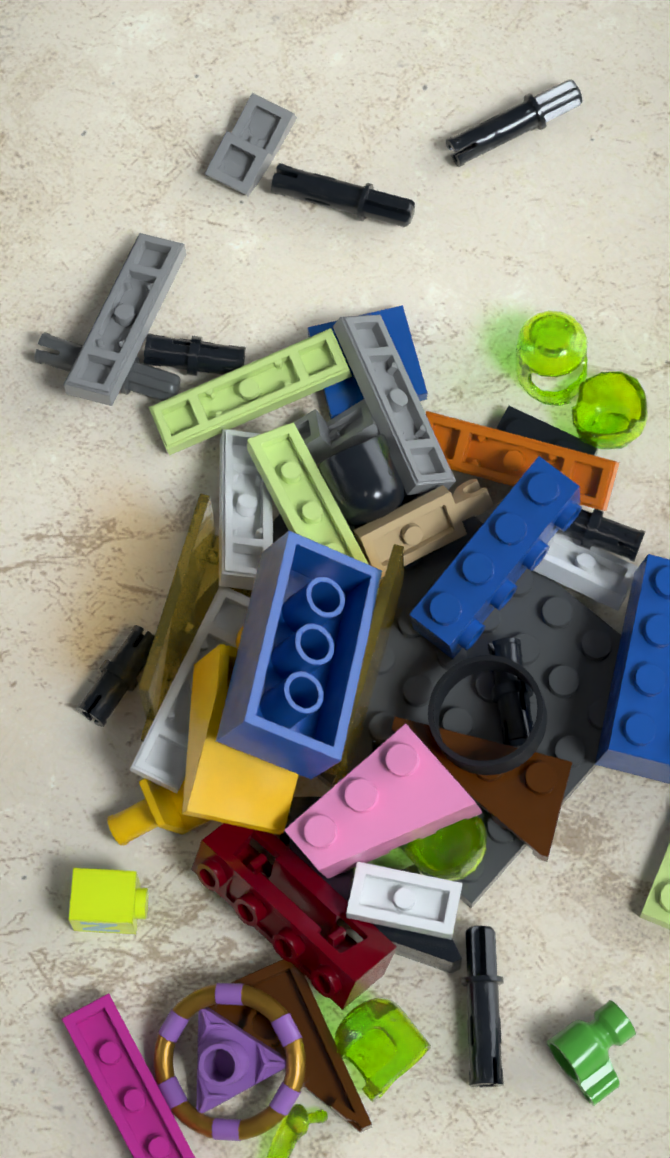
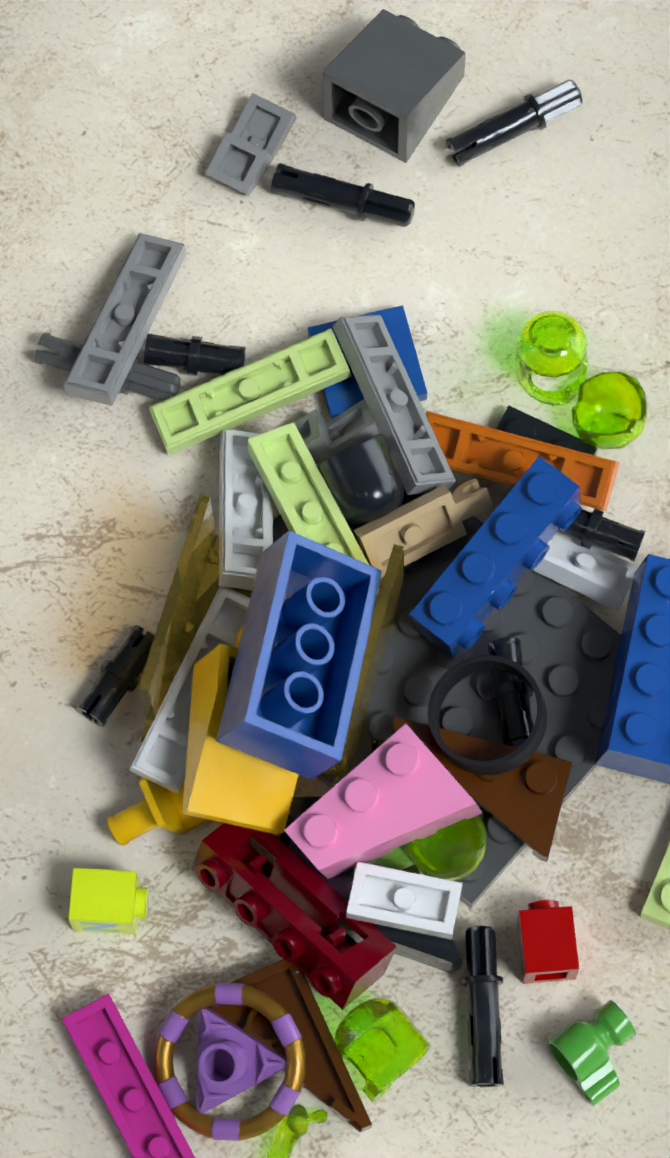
none -> dark grey slope [323,9,466,163]
none -> red brick [517,900,579,984]

